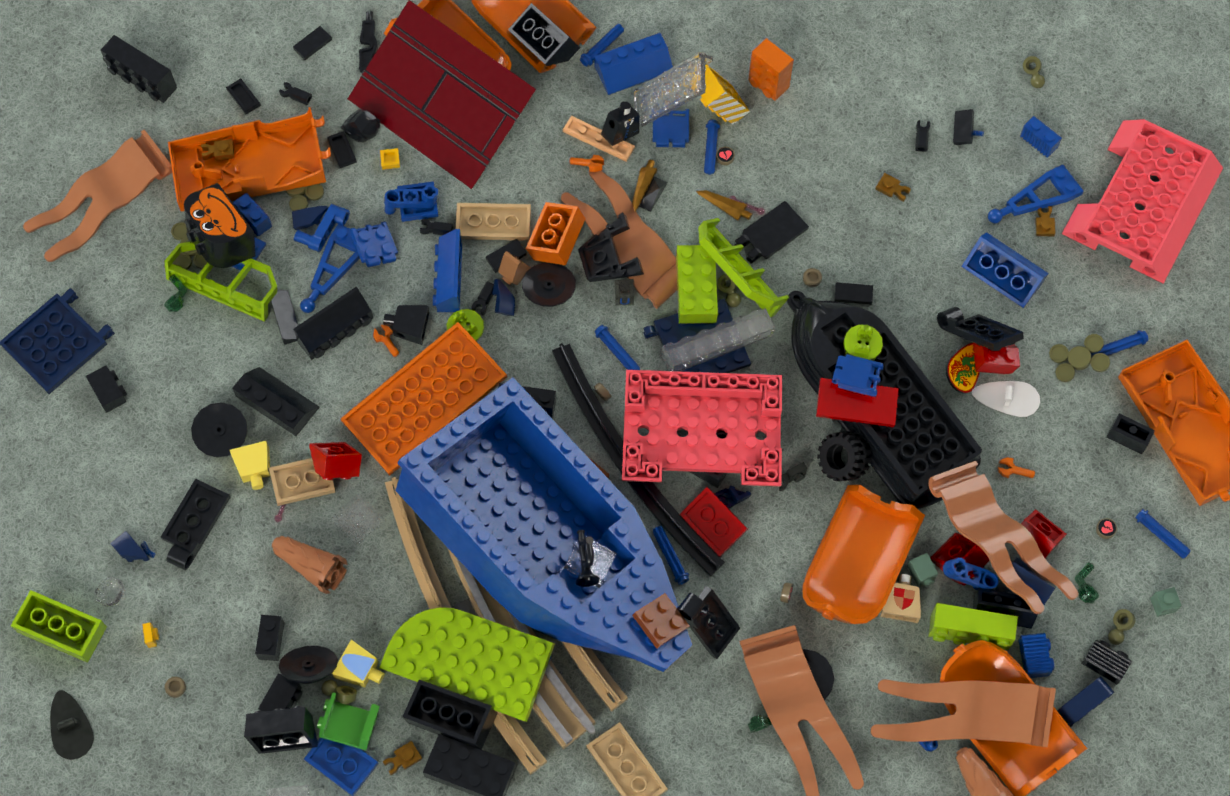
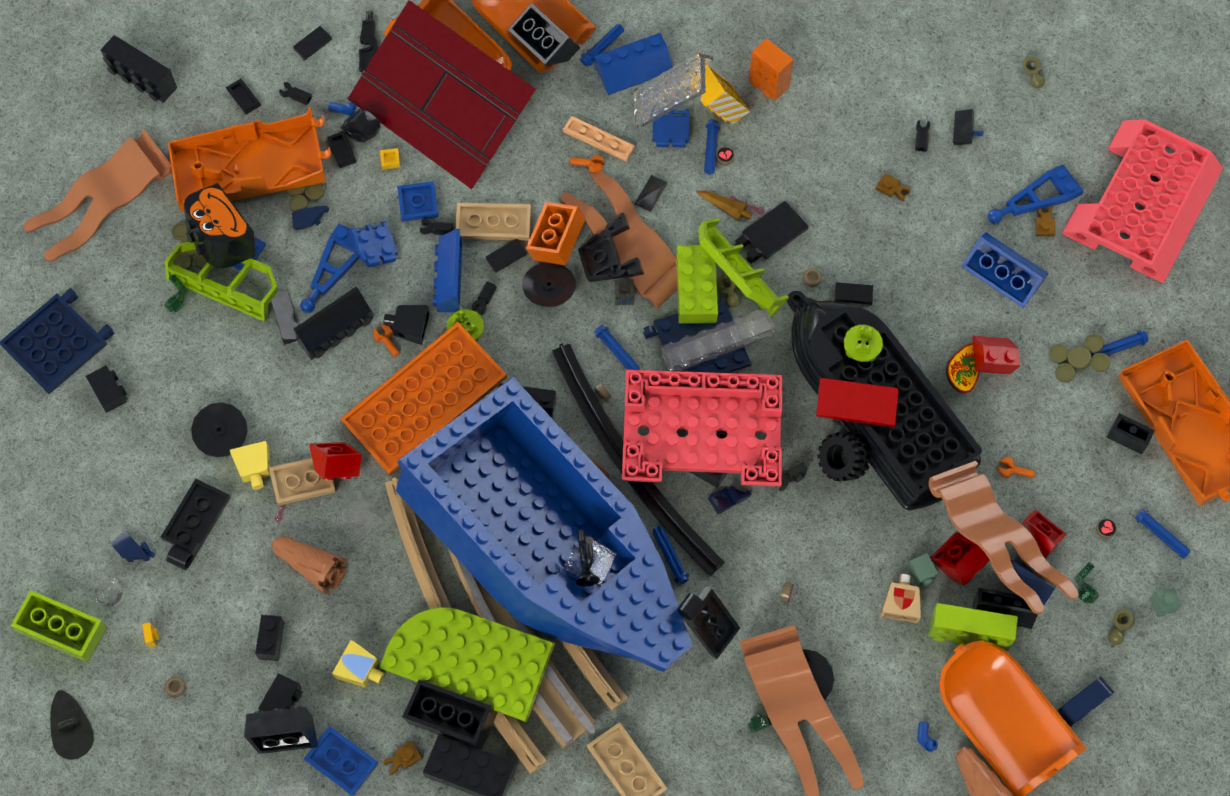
pearl gold plate [201,139,234,160] -> none
black slope [232,367,320,436] -> none
blue brick [233,193,272,236] -> none
black piece [279,646,338,684] -> none
blue beam [294,204,350,252] -> none
bright green panel [317,692,380,750] -> none
olive plate [321,680,357,704] -> none
blue beam [384,184,438,215] -> none
dark blue slope [493,279,515,316] -> none
medium nougat slope [498,251,531,285] -> none
black torso [601,102,640,146] -> none
pearl gold bar [632,160,657,212] -> none
dark orange plate [632,593,690,649] -> none
red plate [679,487,748,557] -> none
orange panel [803,485,925,624] -> none
blue plate [832,354,884,397] -> none
nougat flag [870,679,1056,747] -> none
black hinge [937,307,1024,351] -> none
blue beam [943,557,998,590] -> none
white shield [972,381,1040,417] -> none
blue brick [1018,633,1054,678] -> none
blue brick [1020,116,1062,157] -> none
black brick [1081,640,1132,685] -> none
none -> blue arm [328,102,356,115]

